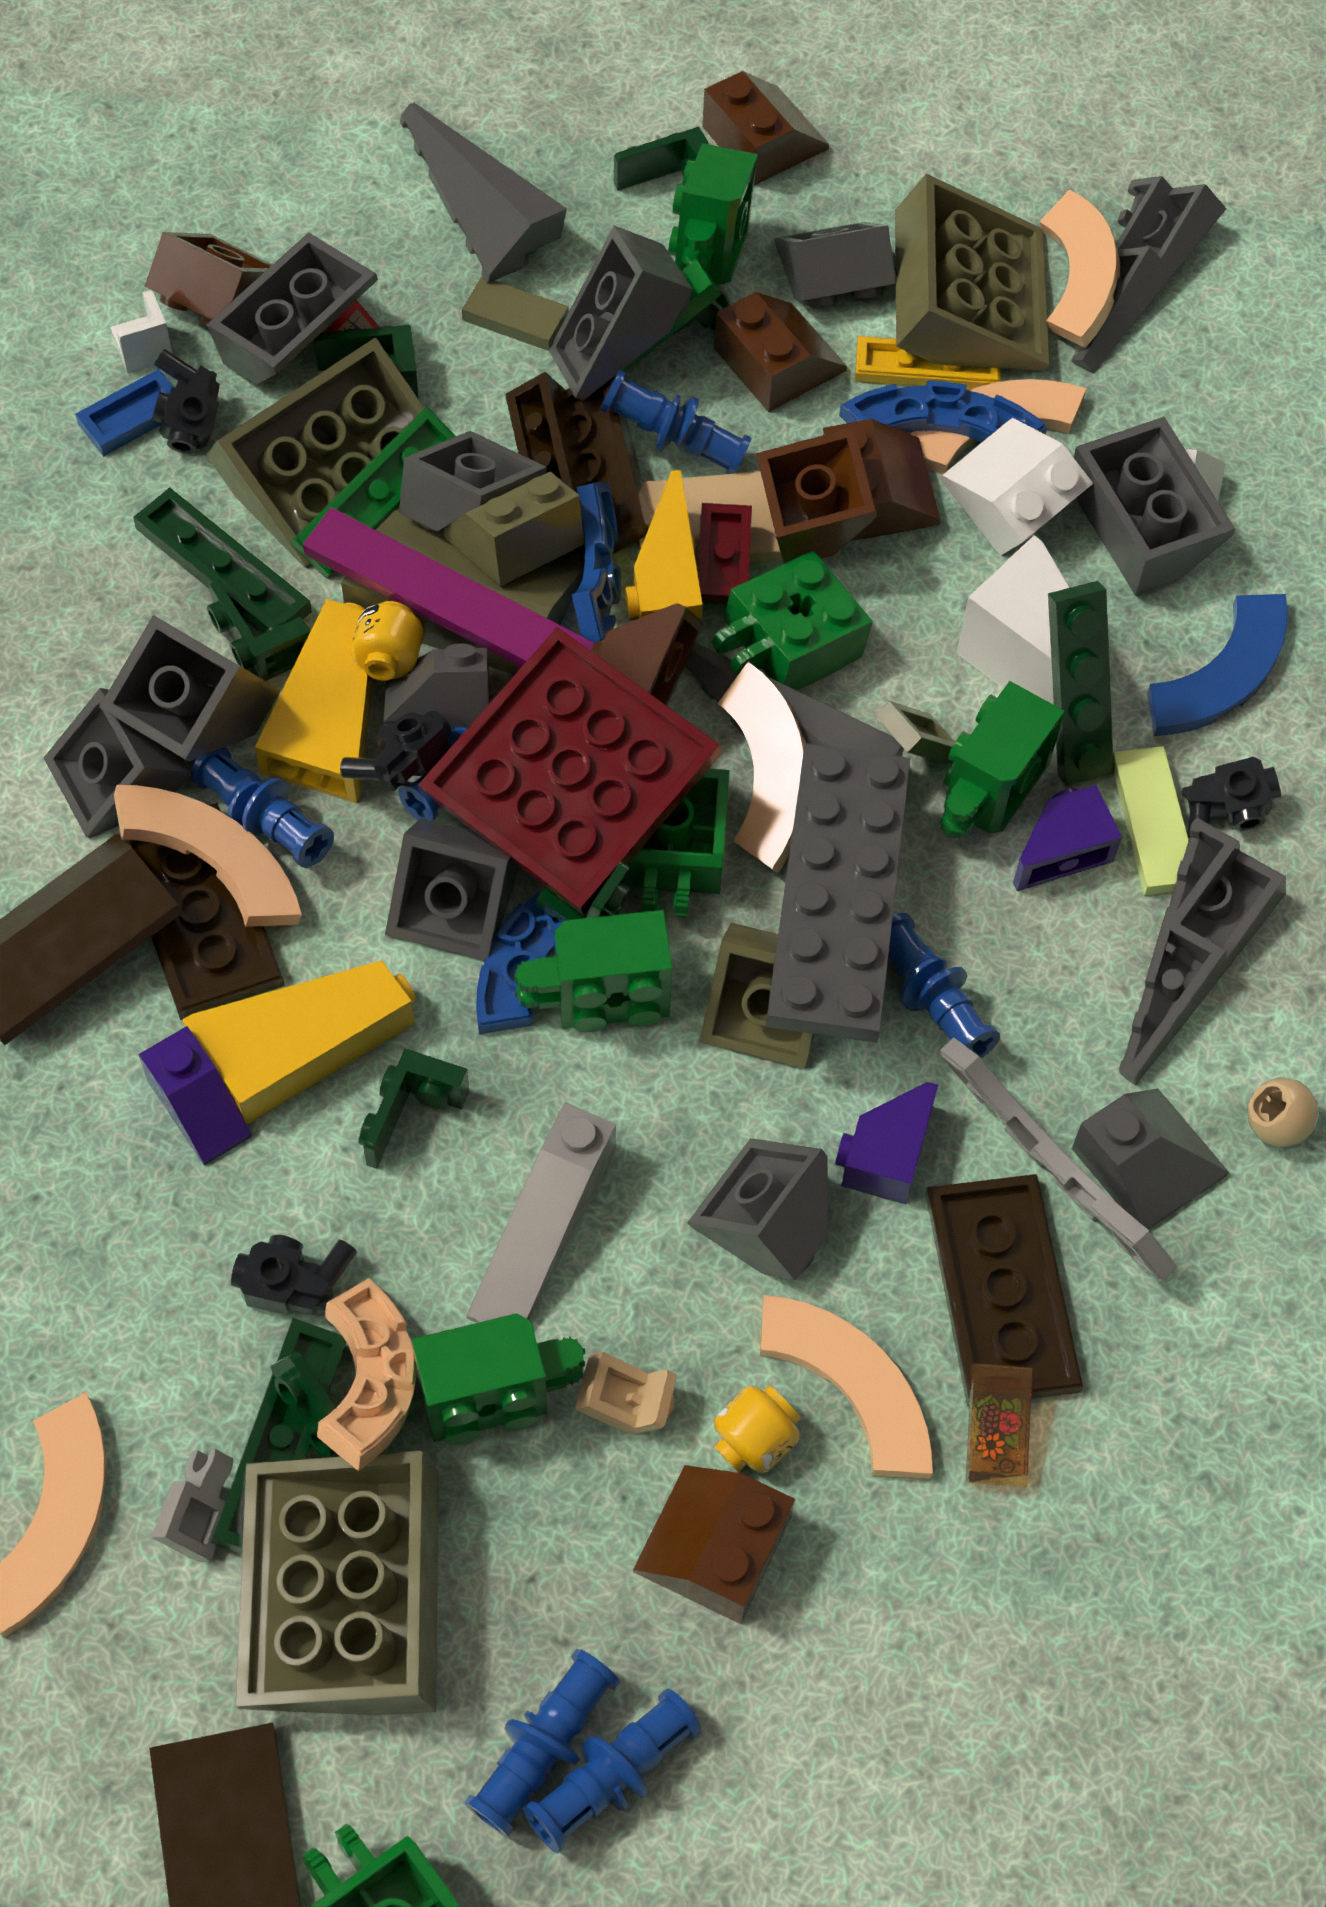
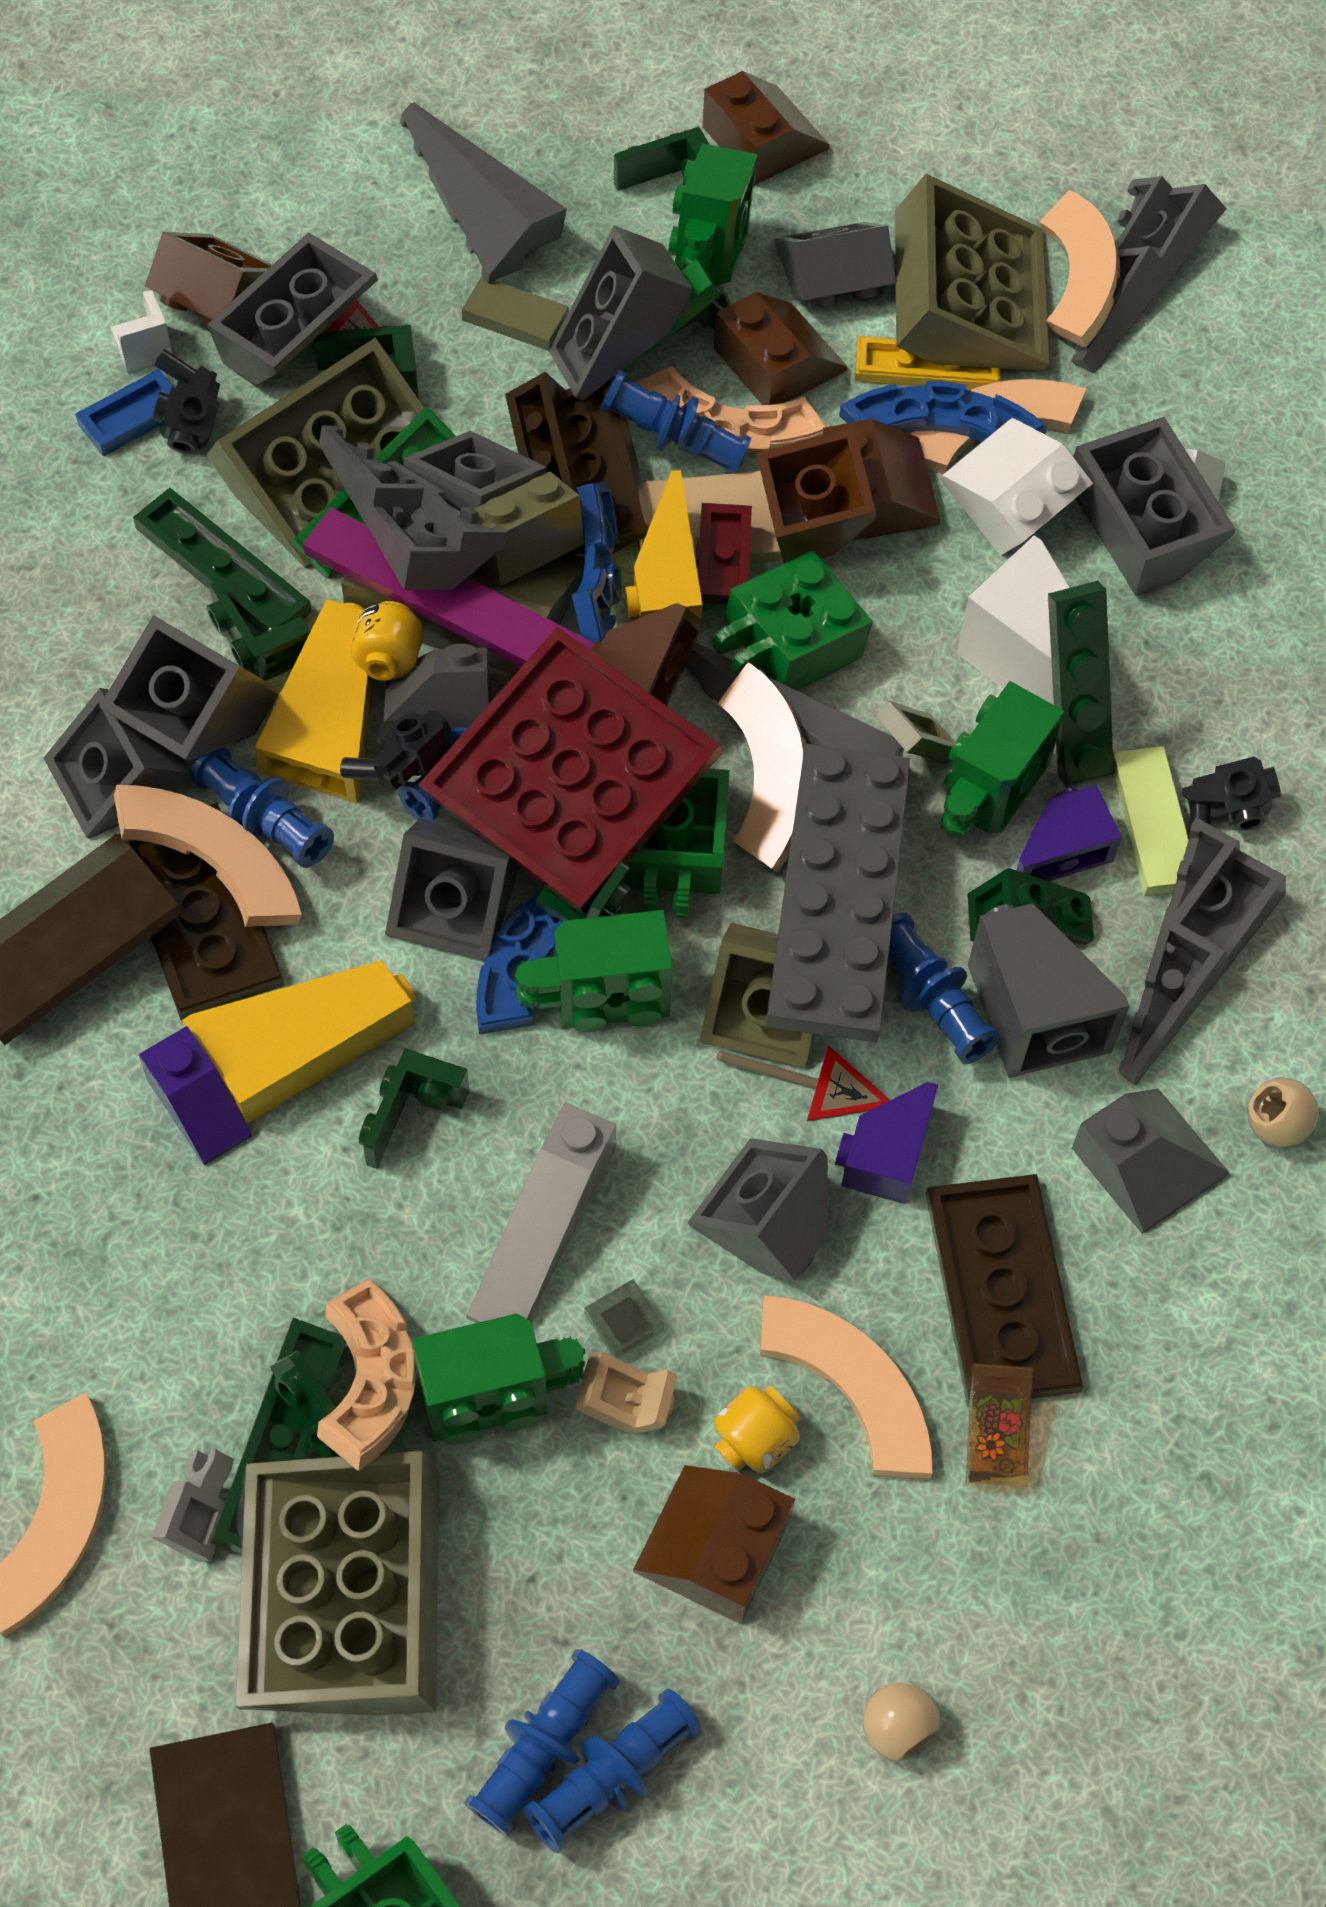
black piece [231,1235,357,1315] -> none
light grey tile [940,1038,1177,1280] -> none
blue tile [1147,594,1288,736] -> none
none -> dark grey wedge [319,426,509,590]
none -> clear smoke tile [584,1279,664,1359]
none -> light nougat tile [634,366,827,453]
none -> piece [716,1045,890,1121]
none -> tan piece [863,1681,940,1761]
none -> dark green bracket [967,868,1094,945]
none -> dark grey slope [968,903,1130,1078]

